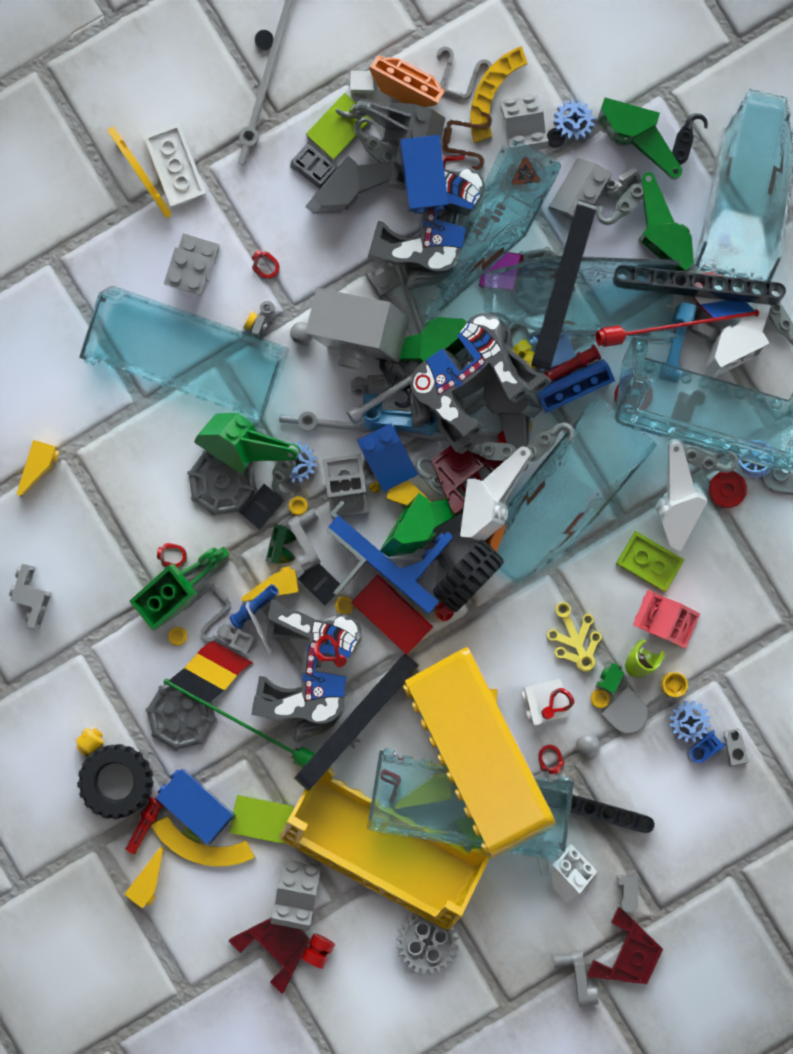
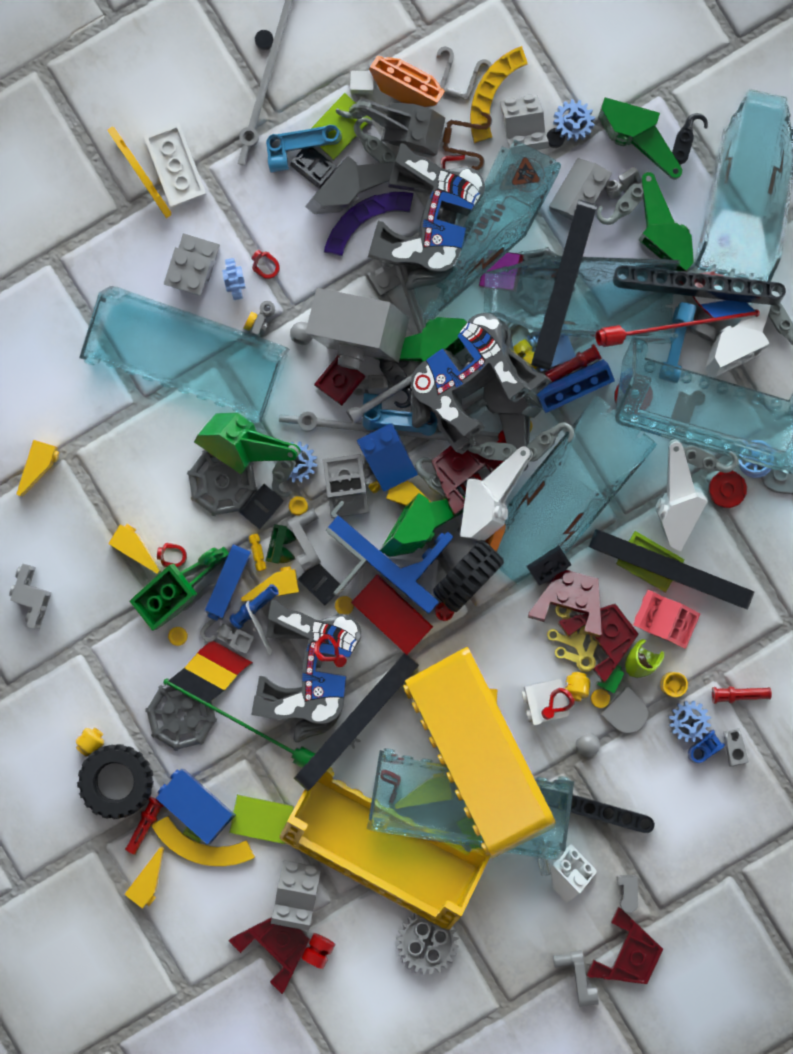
blue brick [399,135,449,214] -> none
red piece [538,744,564,774] -> none
none -> yellow slope [108,524,161,574]
none -> blue slope [205,544,251,621]
none -> light blue gear [222,258,246,300]
none -> yellow axle [248,534,266,571]
none -> dark azure piece [266,125,342,173]
none -> dark red tile [314,355,366,406]
none -> dark purple tile [324,191,414,256]
none -> black bracket [526,545,571,586]
none -> wing [528,570,602,638]
none -> dark red wing [558,603,639,683]
none -> yellow head [565,672,591,702]
none -> black beam [588,529,755,610]
none -> red pin [711,686,772,704]

